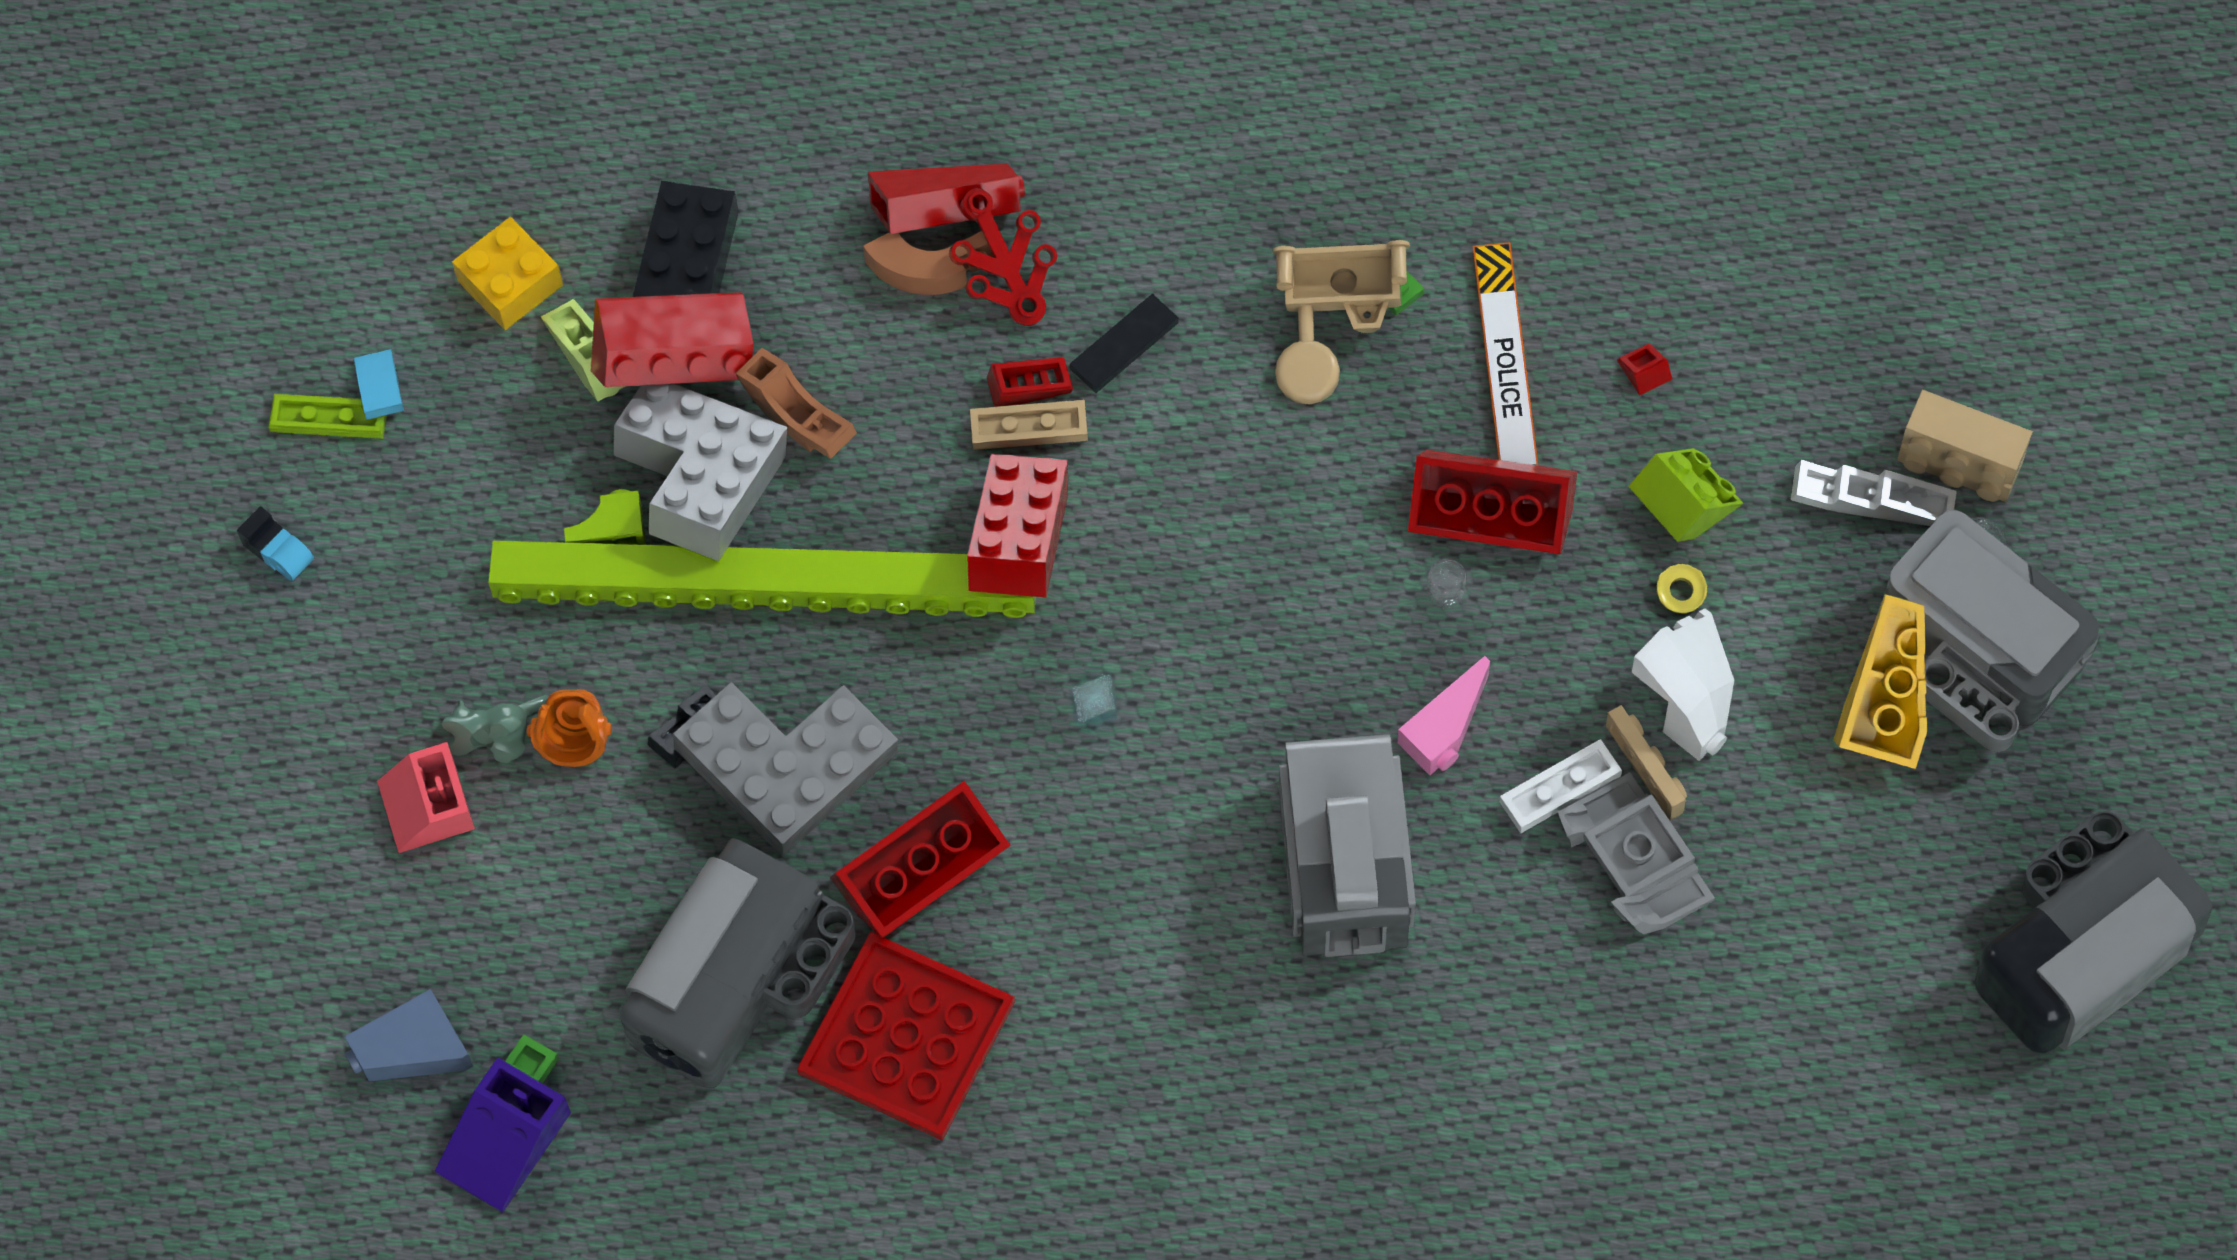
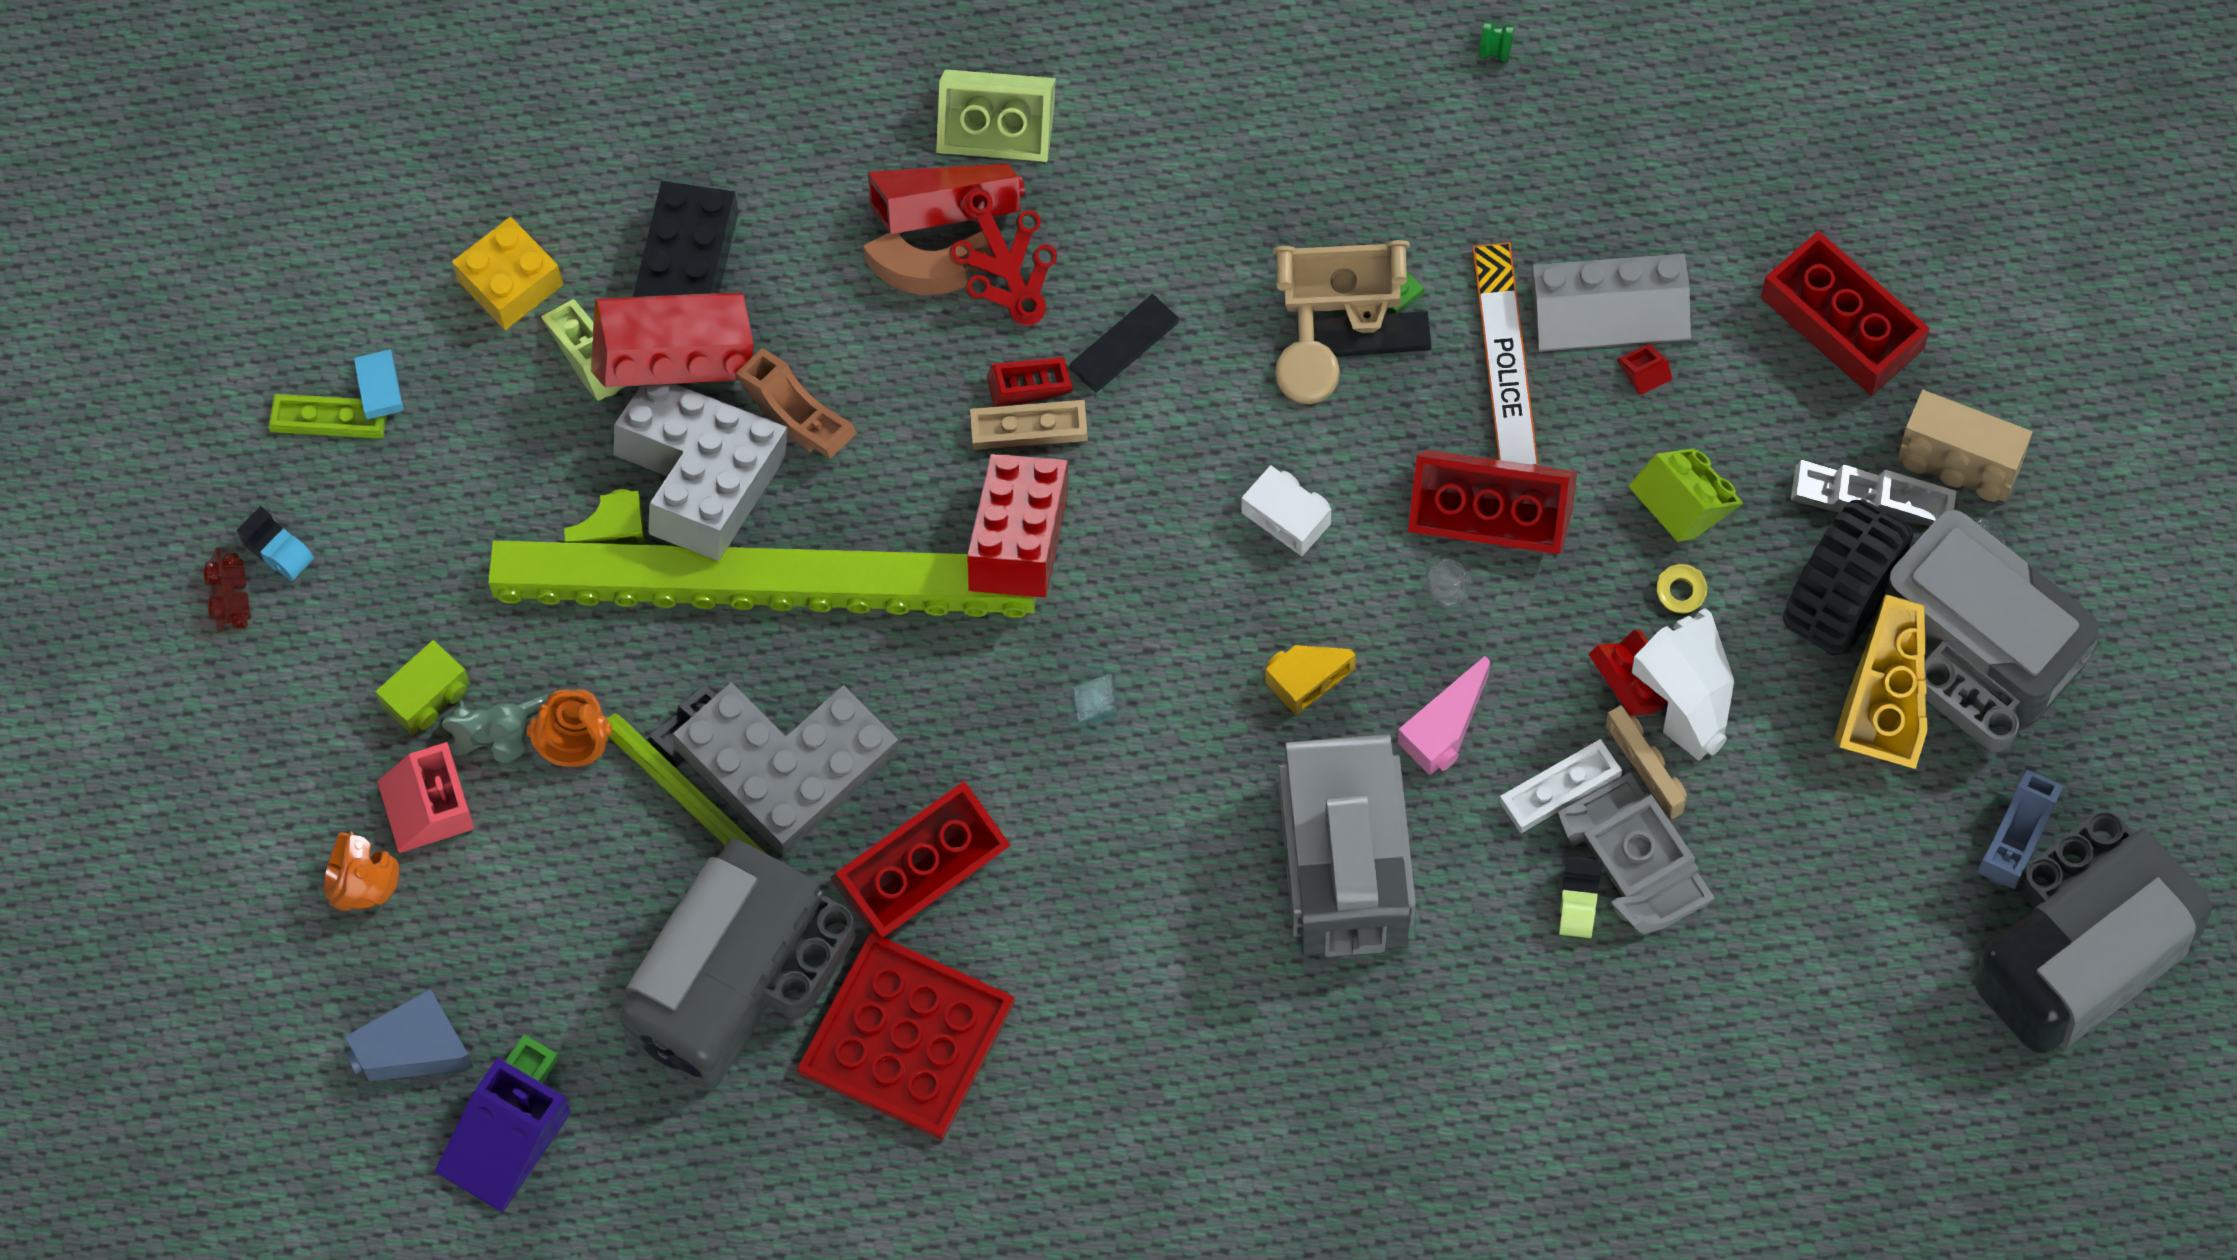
none -> clear red hinge [204,547,251,633]
none -> orange helmet [324,831,399,911]
none -> lime brick [375,640,470,735]
none -> lime axle [607,713,770,856]
none -> yellowish green slope [936,70,1056,162]
none -> white brick [1242,465,1331,556]
none -> yellow slope [1265,645,1356,716]
none -> black tile [1314,311,1431,357]
none -> green wheel [1479,21,1515,63]
none -> light grey slope [1531,254,1691,352]
none -> leg [1559,857,1602,938]
none -> red bracket [1588,630,1668,716]
none -> red brick [1761,230,1930,396]
none -> black tyre [1783,499,1914,655]
none -> sand blue arch [1977,770,2064,890]

